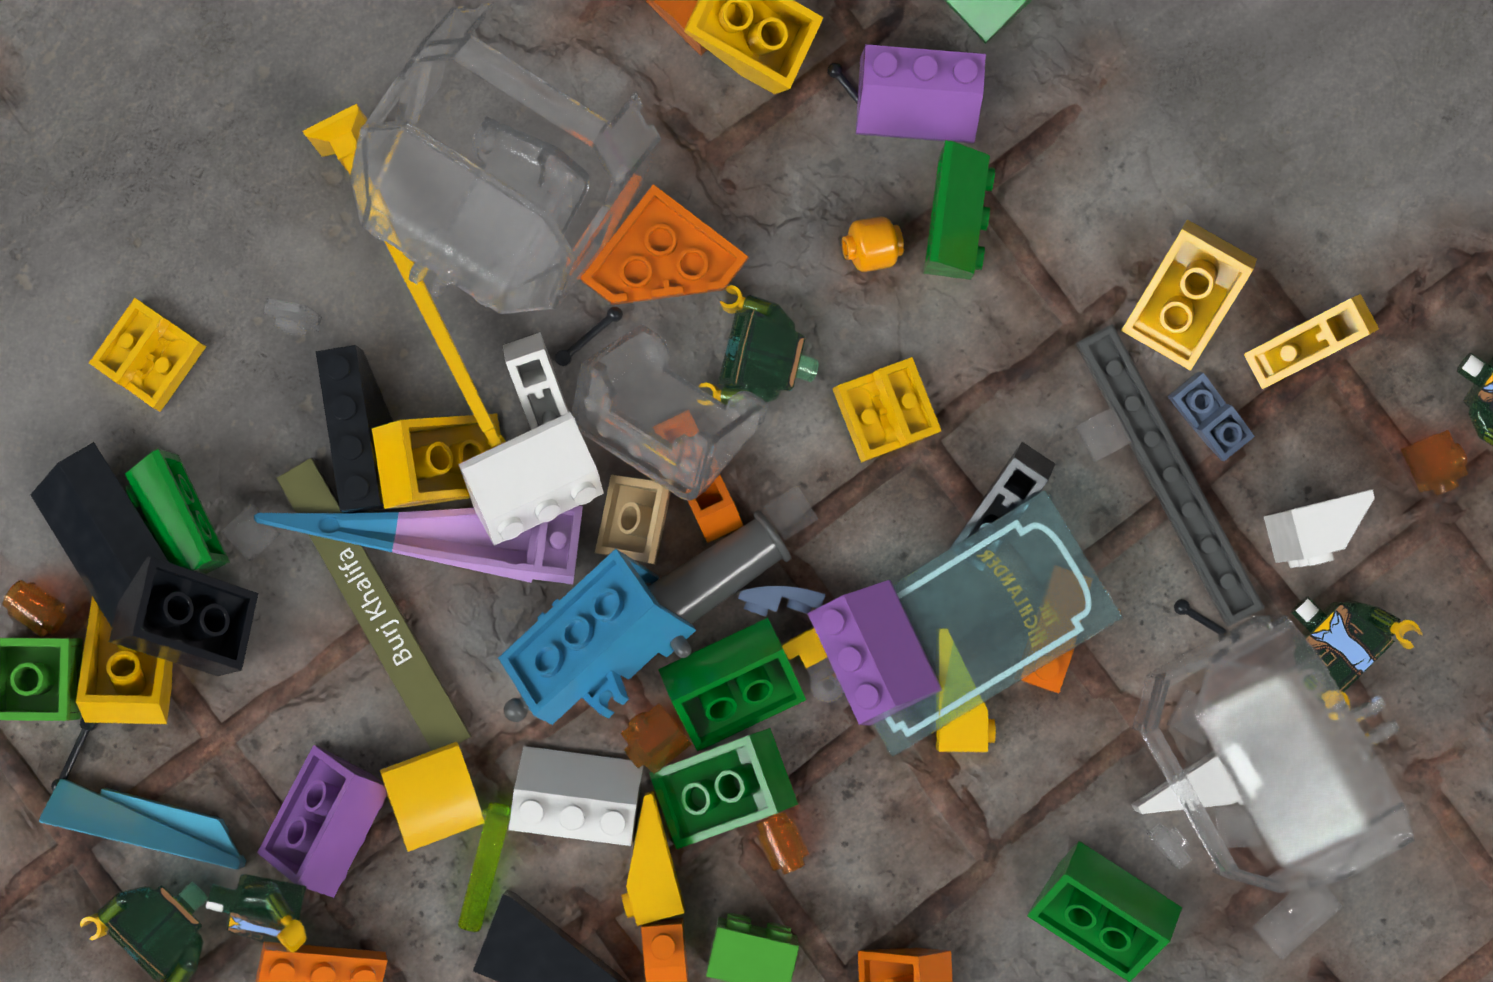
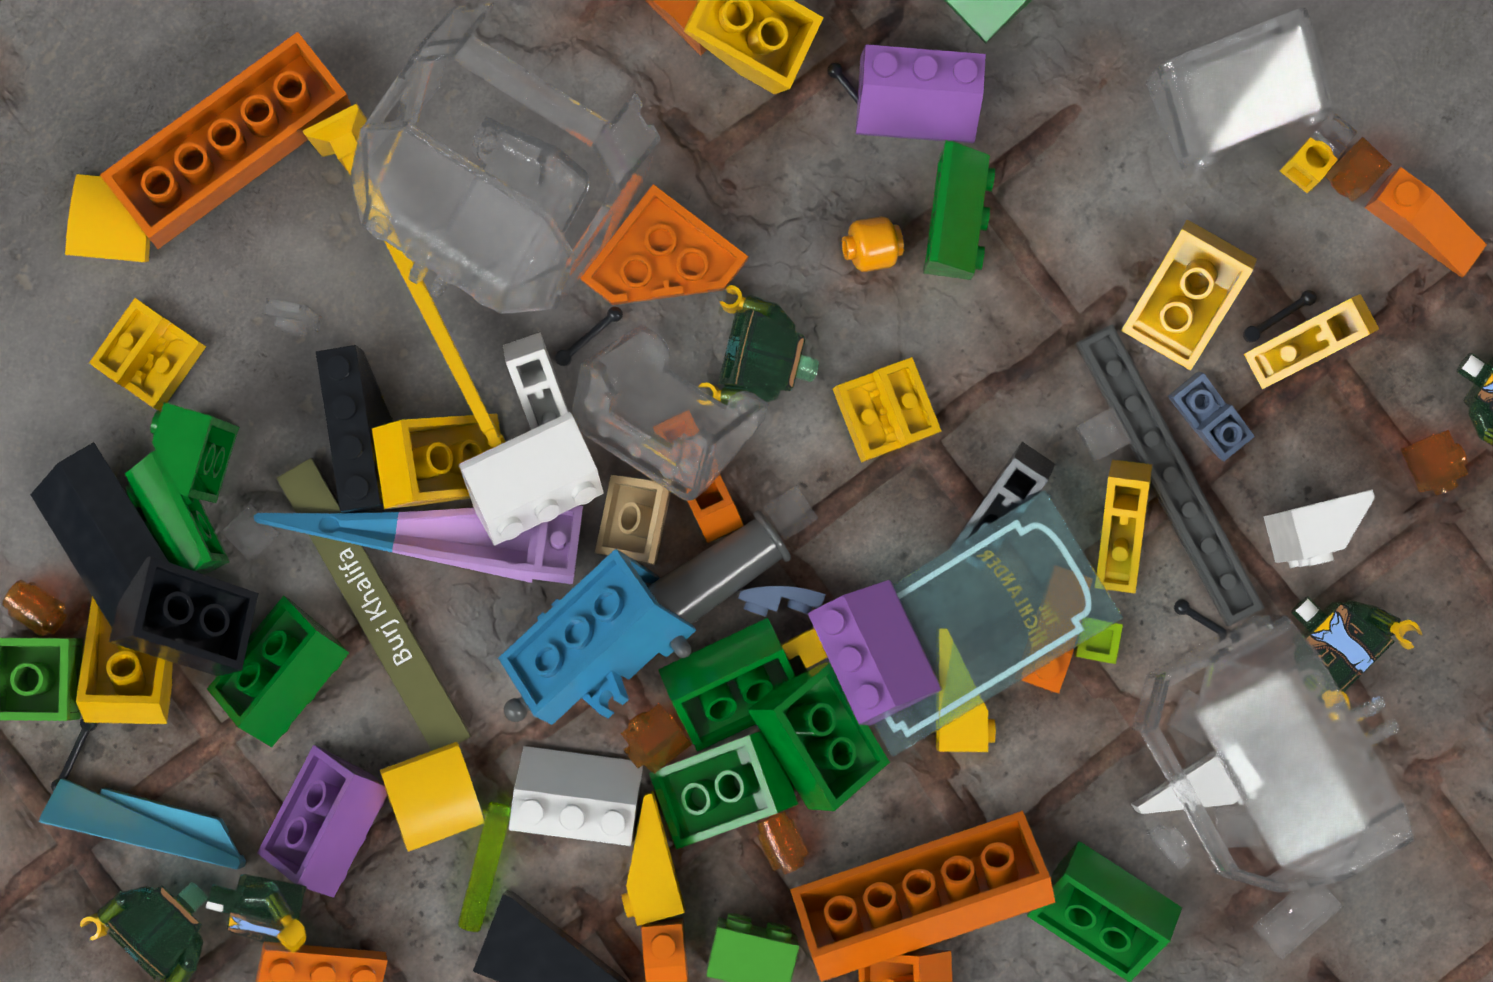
none -> yellow slope [65,174,150,262]
none -> orange brick [100,32,351,249]
none -> green slope [150,402,239,503]
none -> green slope [207,595,349,748]
none -> green slope [748,662,890,811]
none -> orange brick [790,811,1055,982]
none -> lime plate [1074,617,1123,664]
none -> yellow slope [1095,459,1153,593]
none -> clear windscreen [1145,7,1333,171]
none -> black hinge [1243,290,1317,343]
none -> yellow leg [1280,111,1357,193]
none -> clear orange brick [1325,137,1392,202]
none -> orange slope [1365,167,1487,278]

